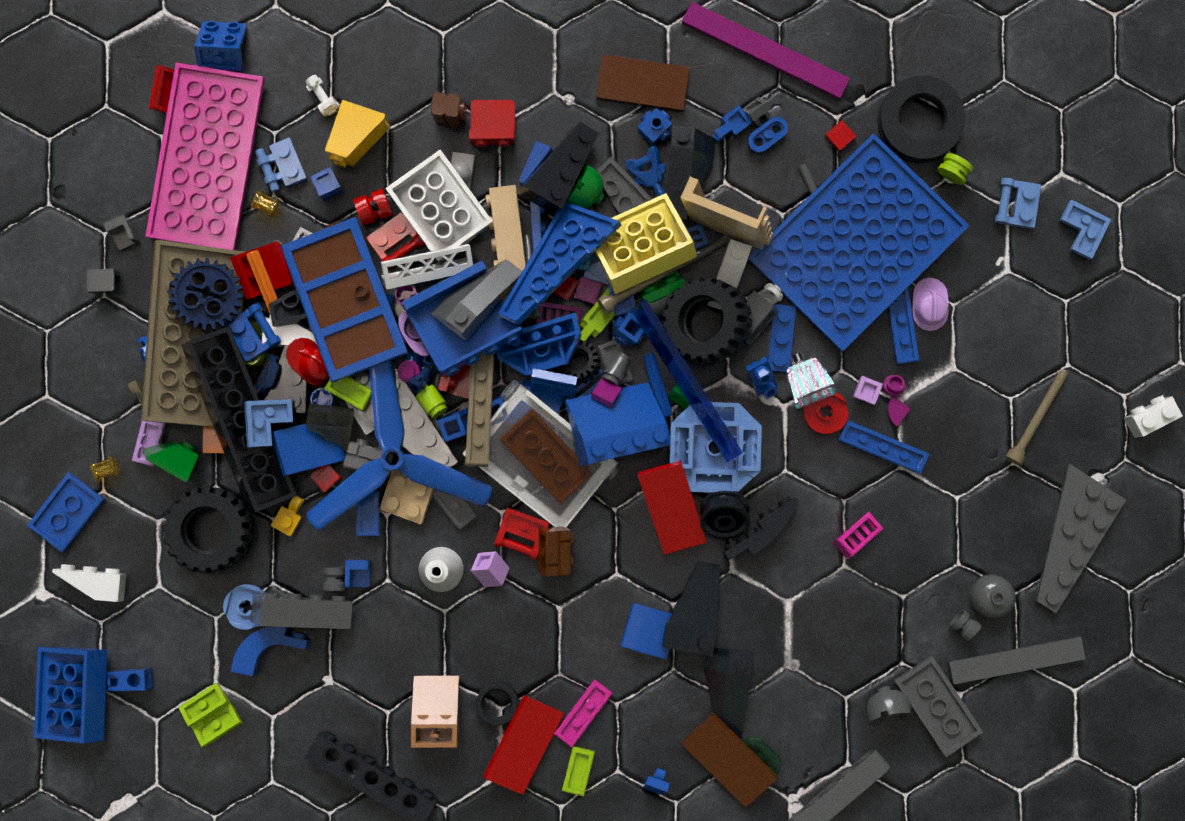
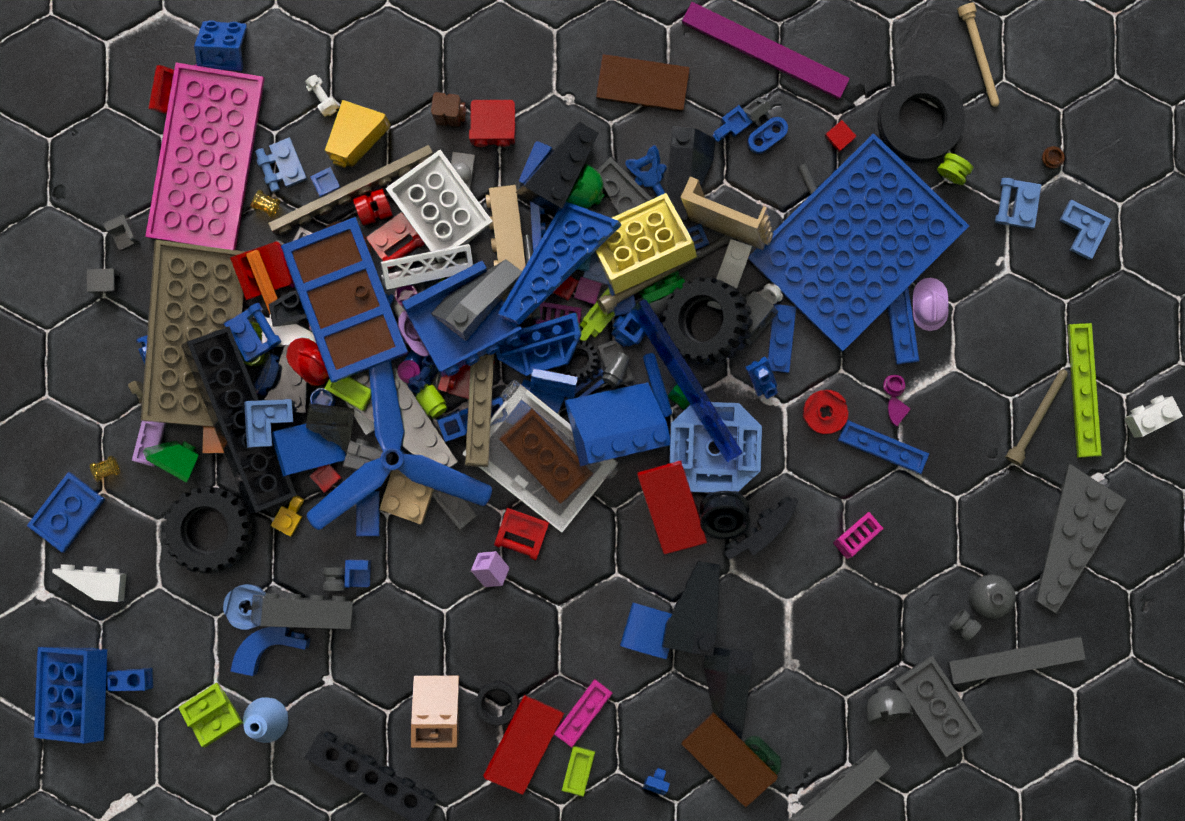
dark blue gear [168,258,243,332] -> none
white cone [419,547,464,592] -> none
reddish brown brick [539,526,574,577] -> none
magenta tile [591,378,622,408] -> none
blue brick [637,108,672,146] -> none
clear torso [786,353,836,409] -> none
lavender tile [853,376,883,405] -> none
none -> light blue cone [243,698,288,743]
none -> dark tan plate [268,145,433,235]
none -> tan piece [957,3,999,107]
none -> reddish brown plate [1042,146,1064,169]
none -> lime tile [1067,323,1102,457]

